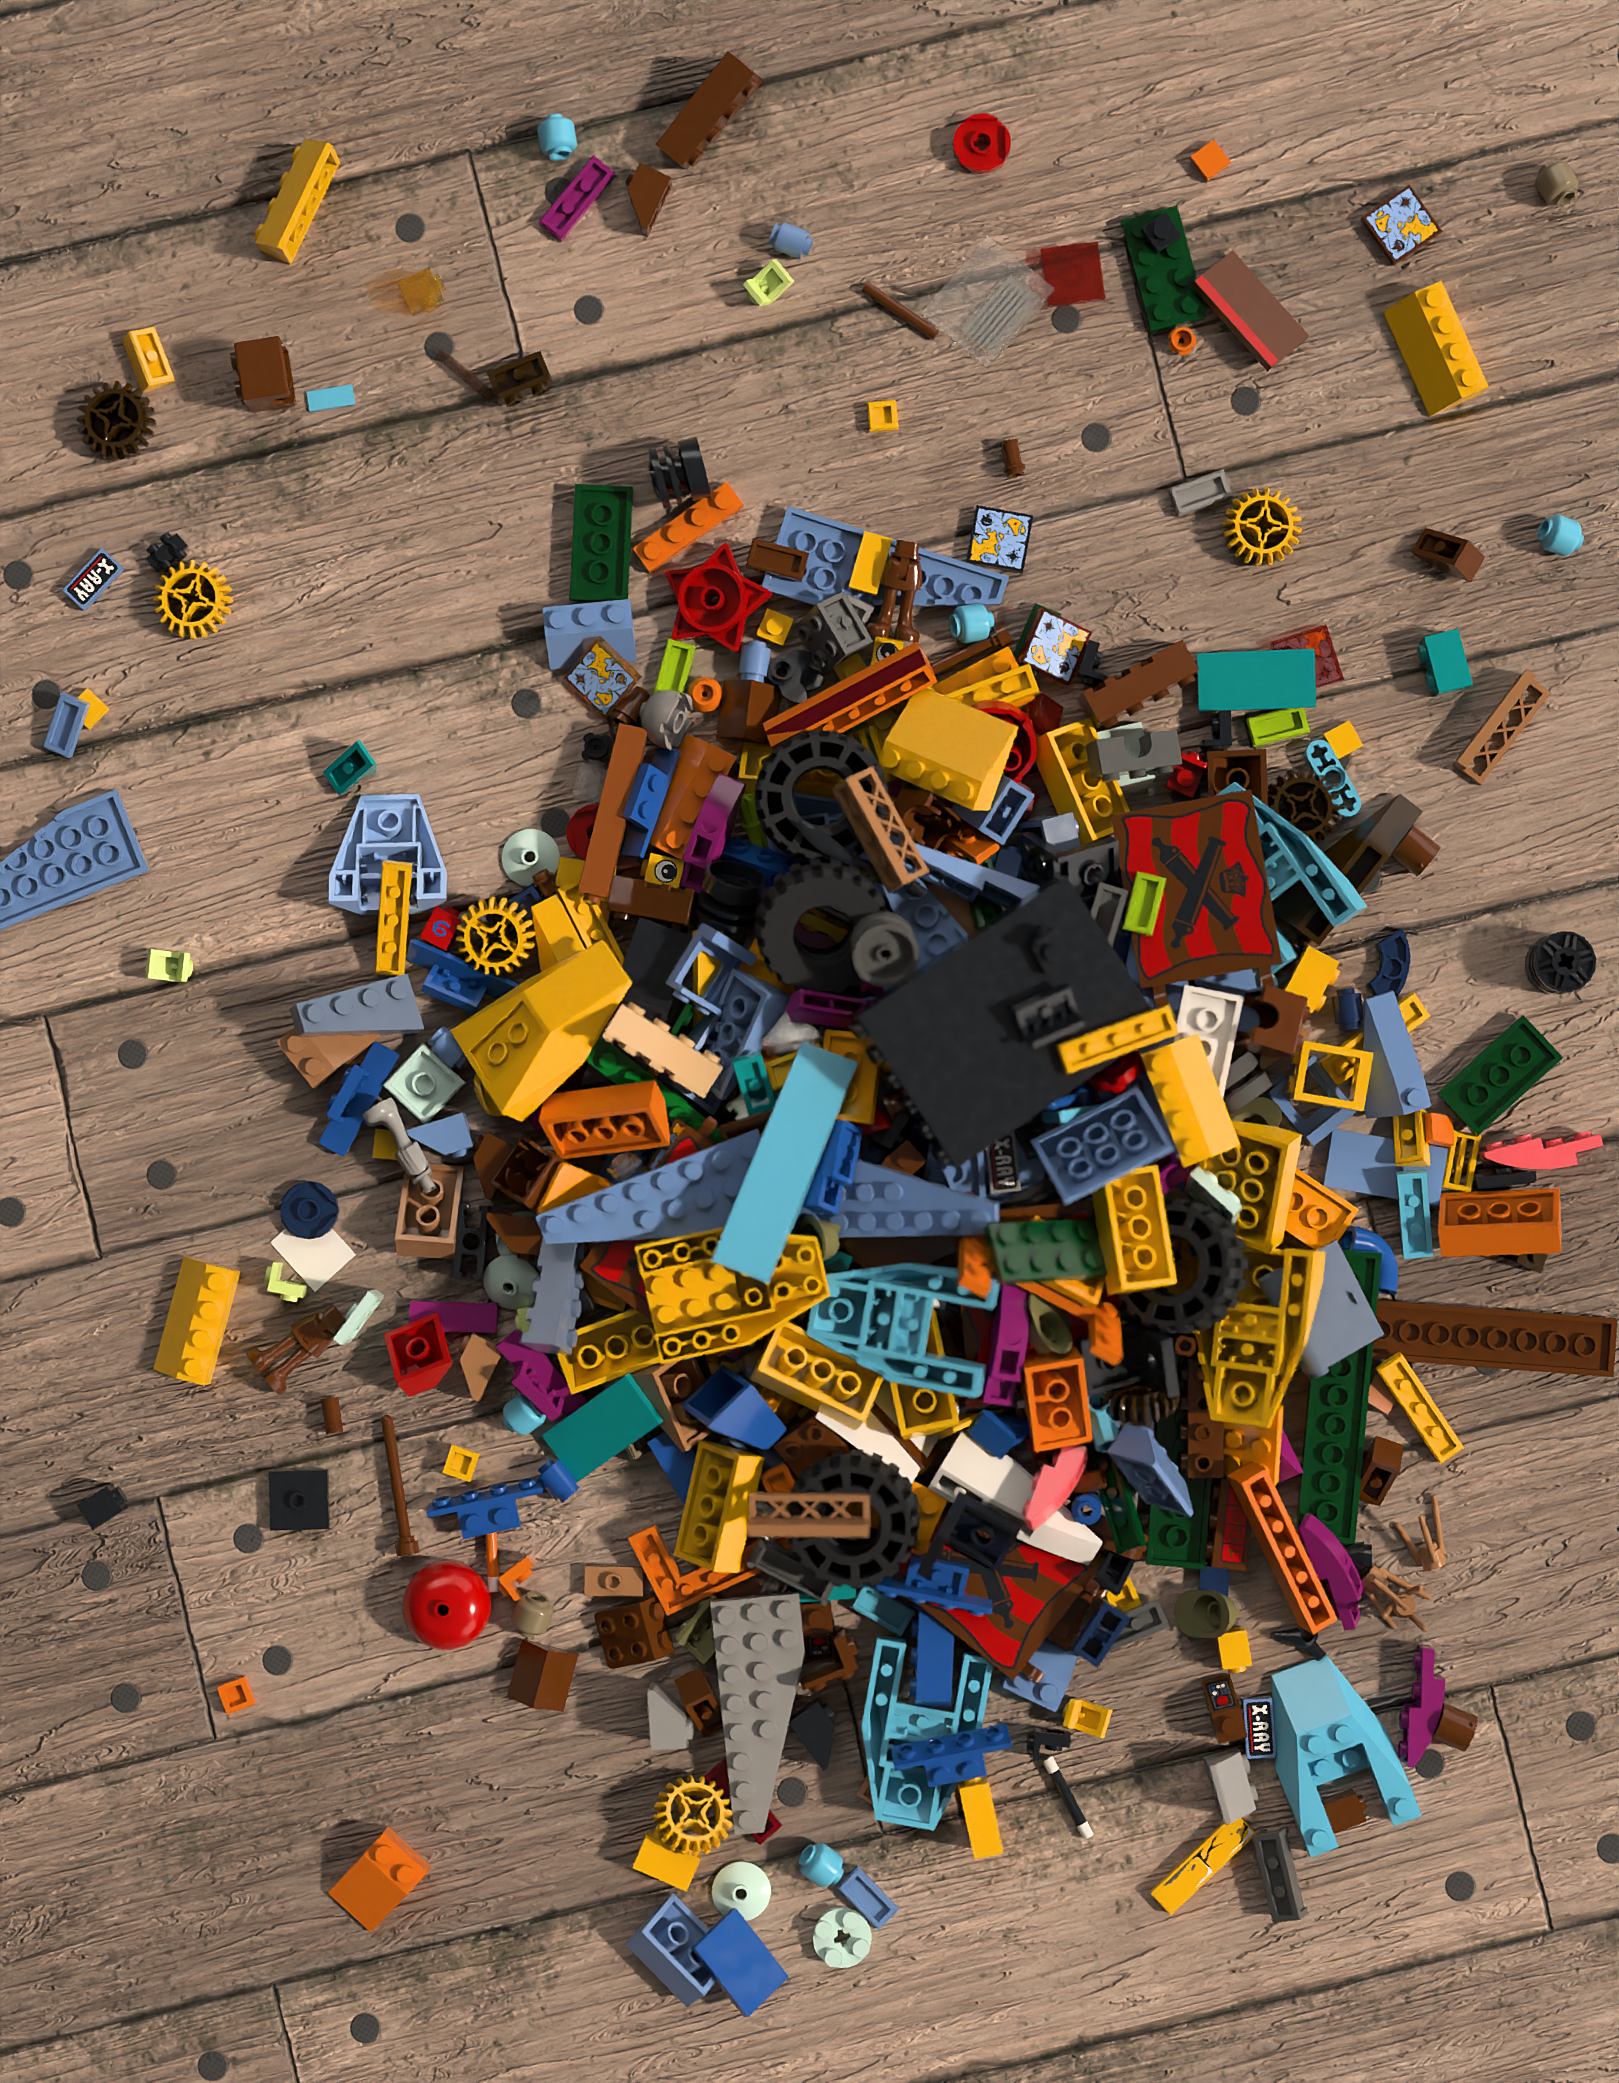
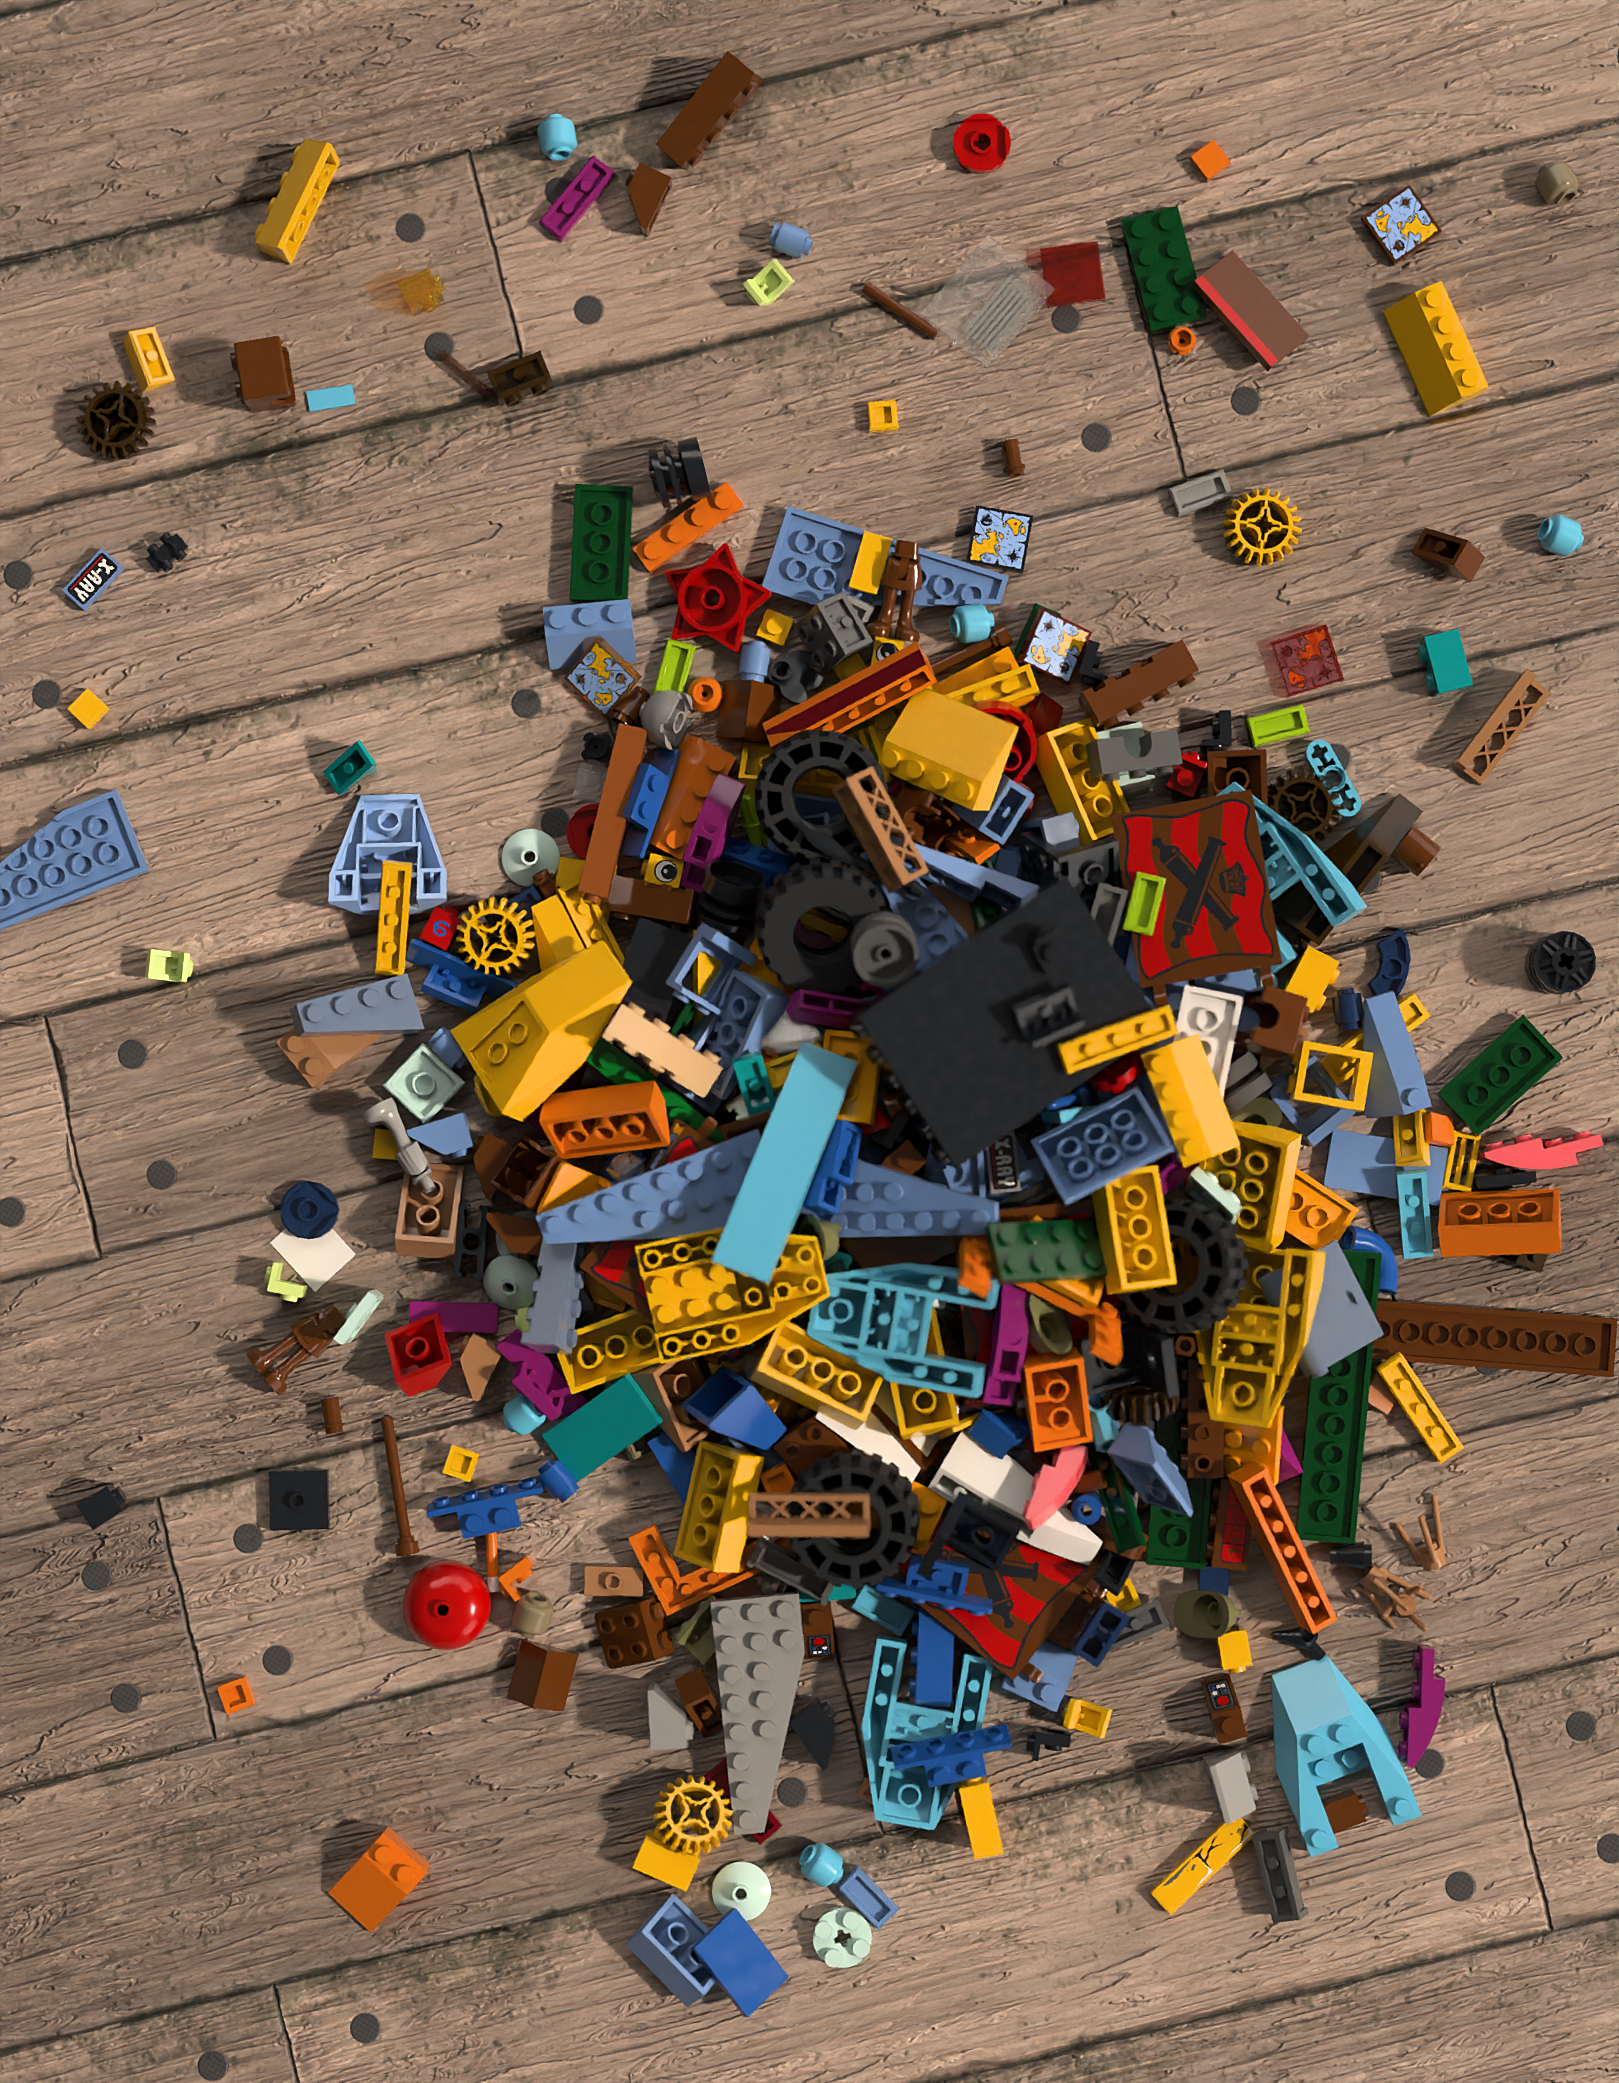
medium blue tile [42,692,90,758] -> none
yellow gear [153,560,233,640] -> none
yellow slope [153,1256,241,1386] -> none
blue bracket [319,1042,400,1156] -> none
reddish brown tile [746,538,809,582] -> none
reddish brown bracket [801,1628,859,1693] -> none
black bar [1042,1755,1094,1839] -> none
black plate [1141,212,1182,254] -> none
teal tile [1197,649,1316,712] -> none
tile [1242,1697,1276,1759] -> none
magenta slope [1298,1513,1364,1631] -> none
yellow tile [1322,720,1363,759] -> none
reddish brown slope [1359,1436,1404,1507] -> none
reddish brown piece [1432,1703,1477,1752] -> none

